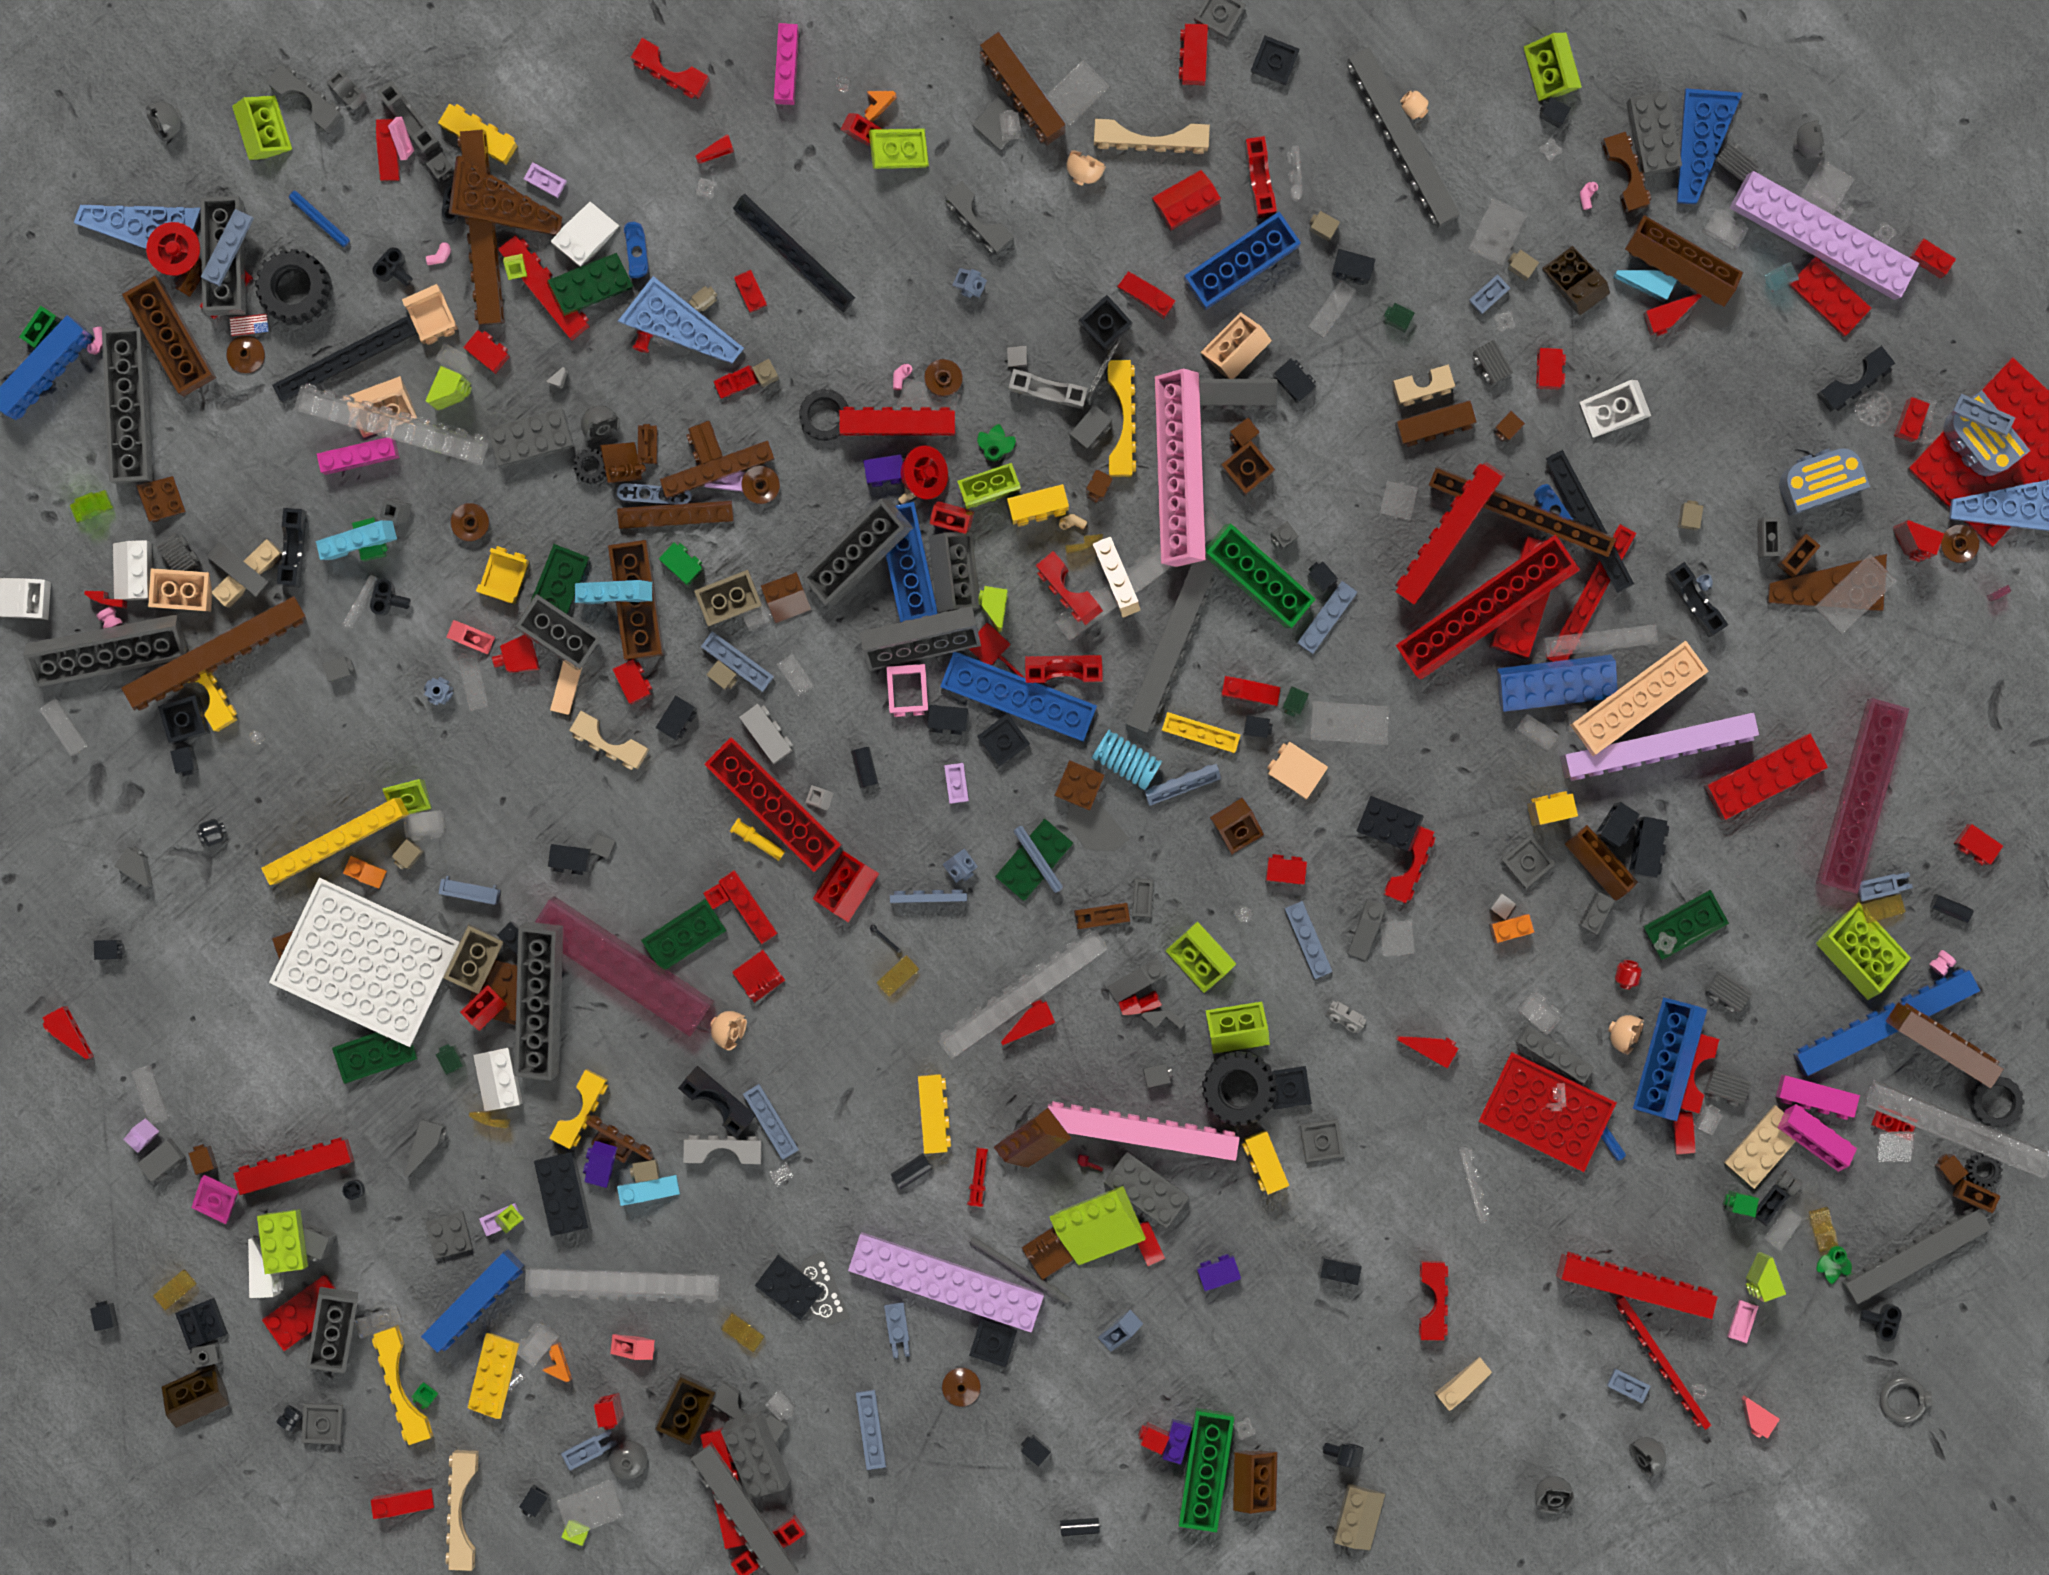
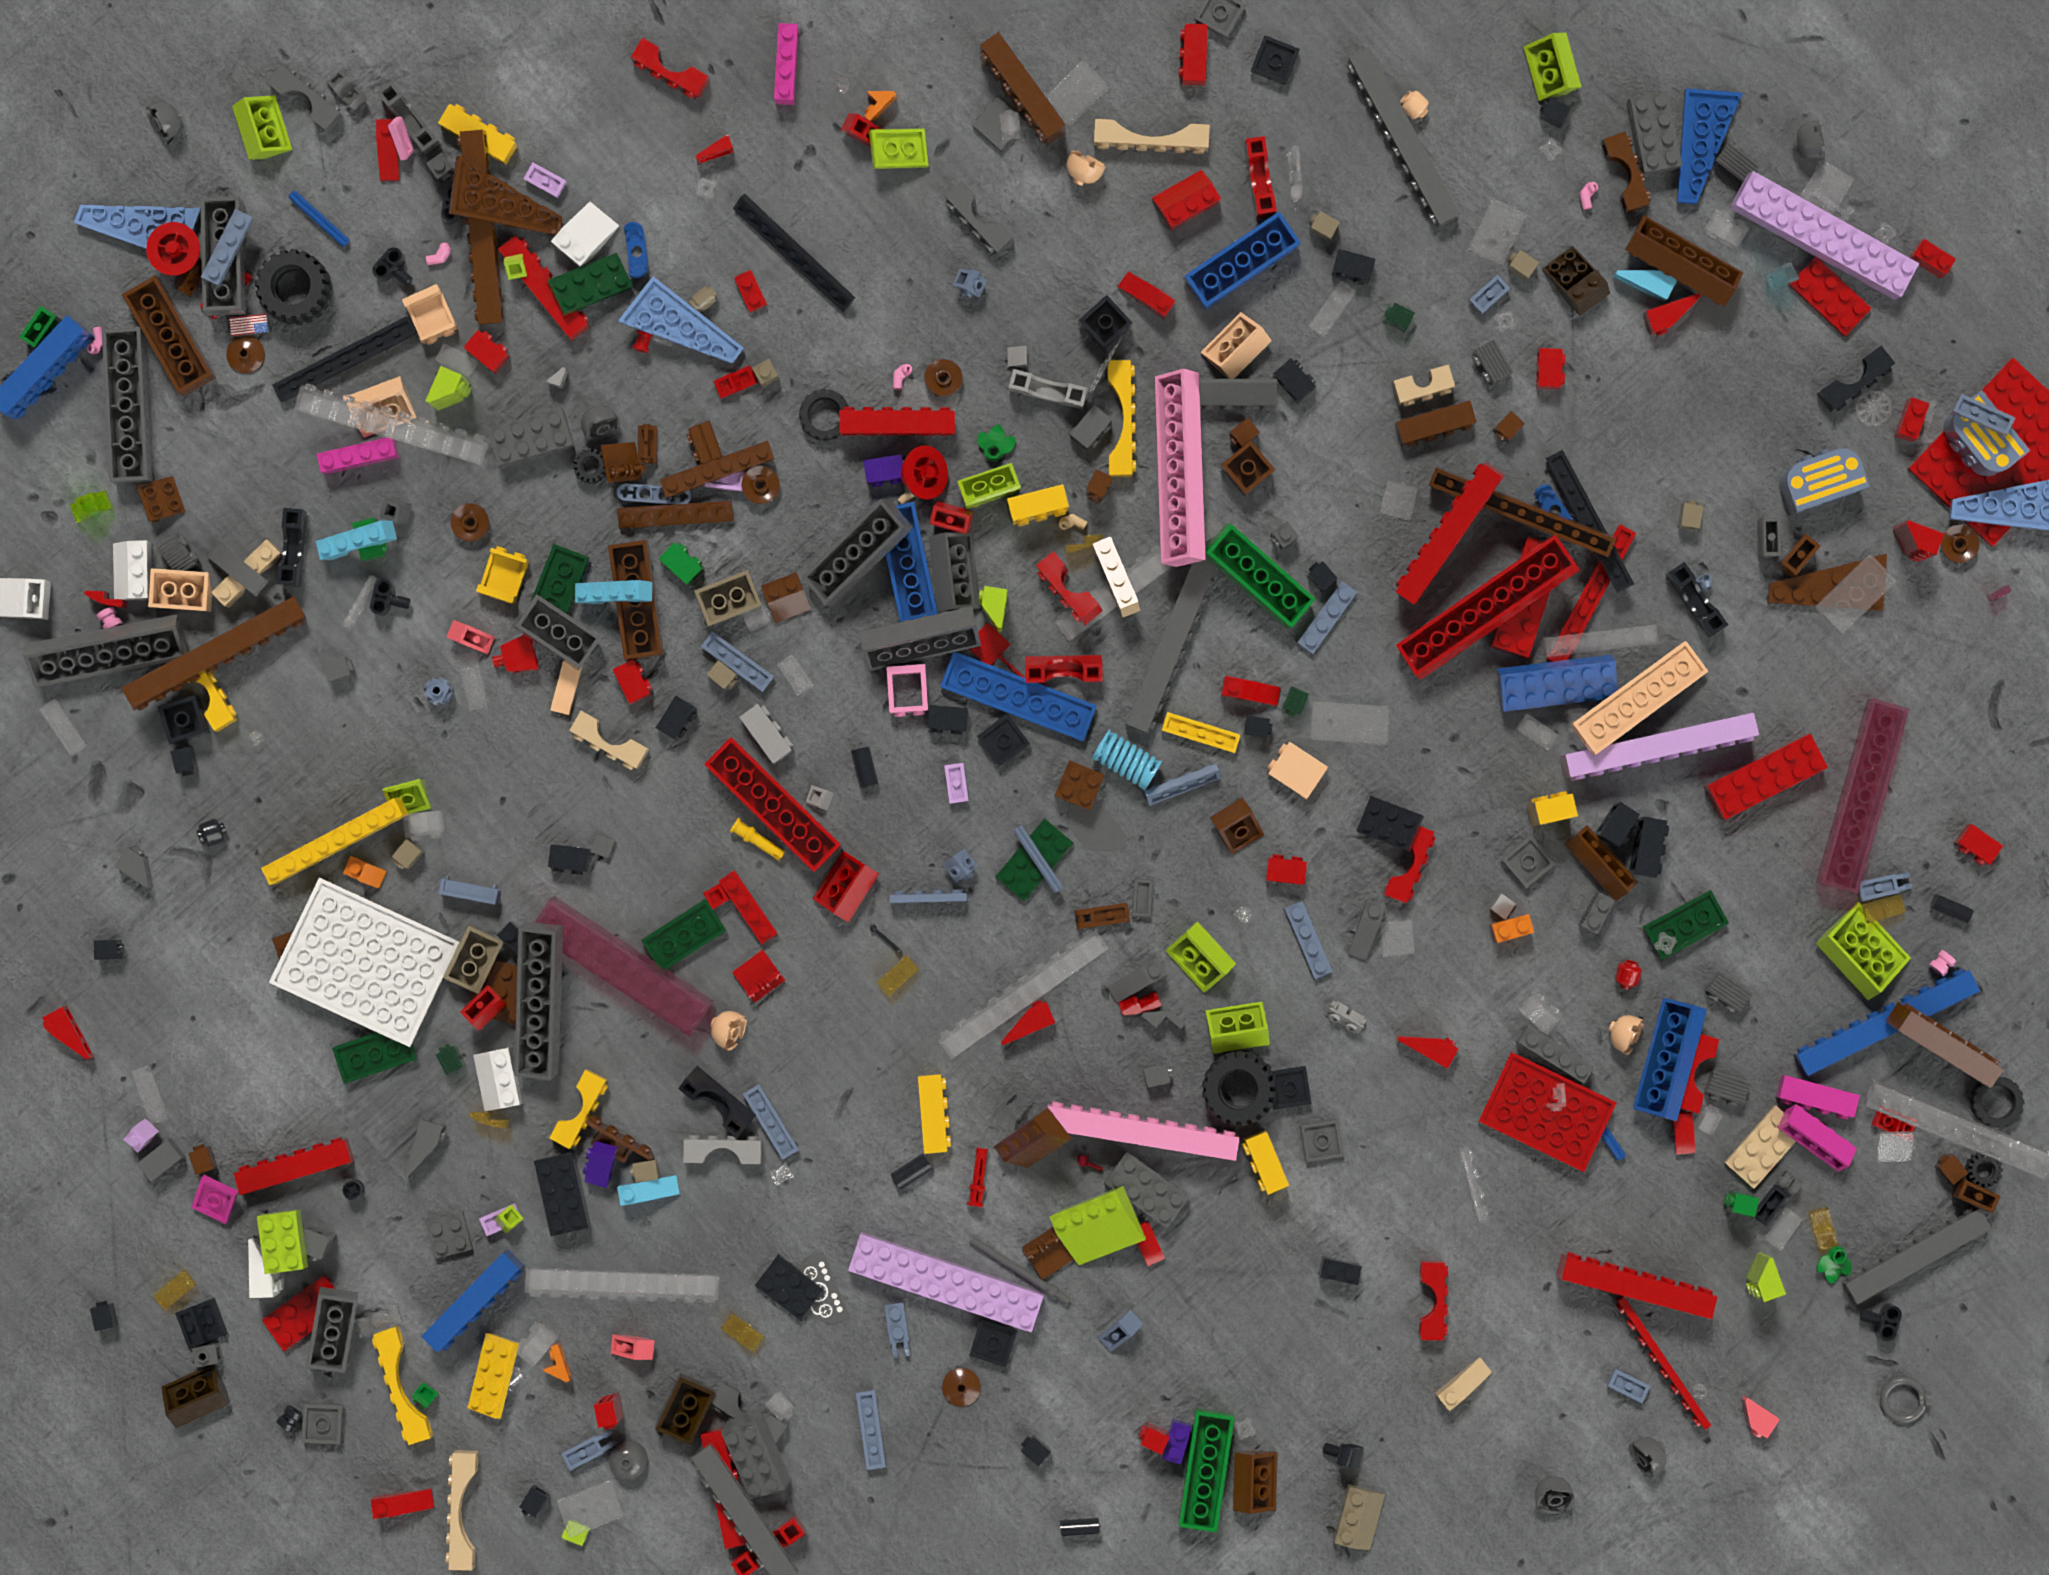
dark purple brick [1197,1254,1241,1291] -> none
white slope [1579,380,1651,438] -> none
bright pink tile [1727,1300,1759,1343] -> none

